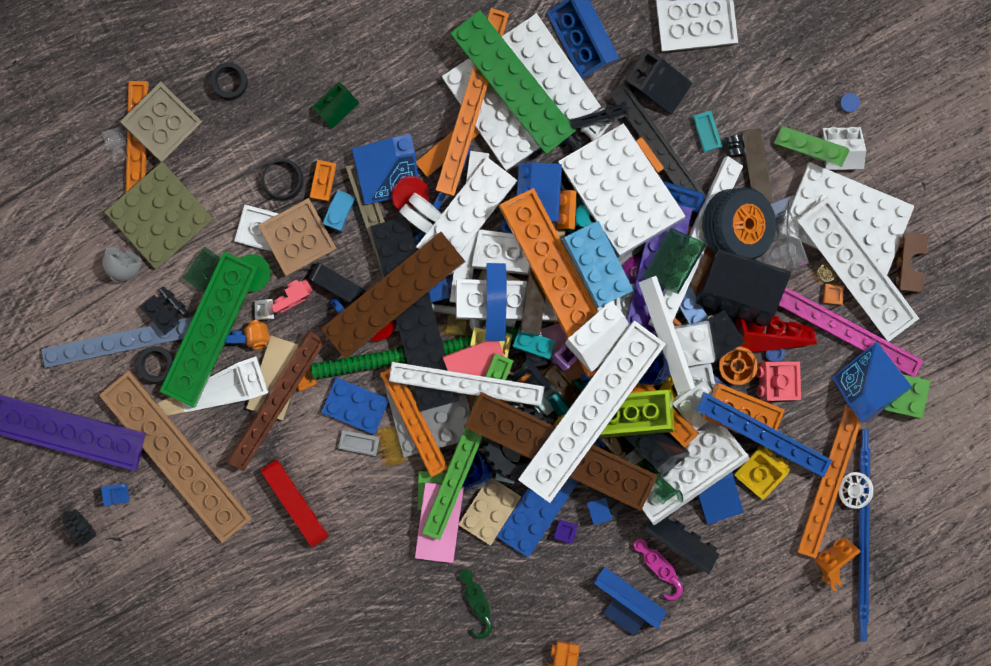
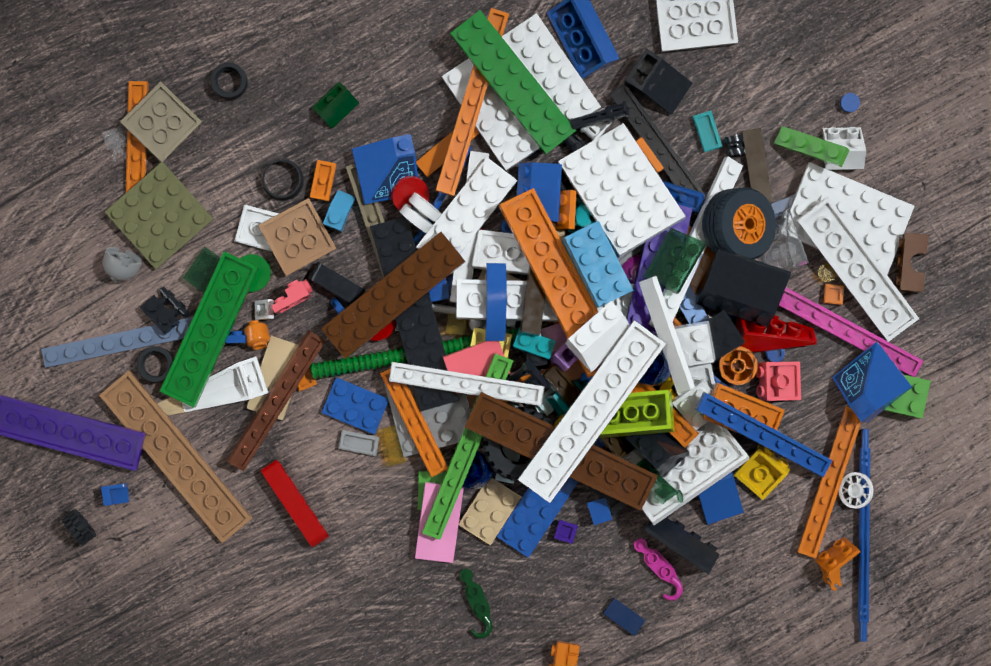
blue fence [593,567,667,629] -> none

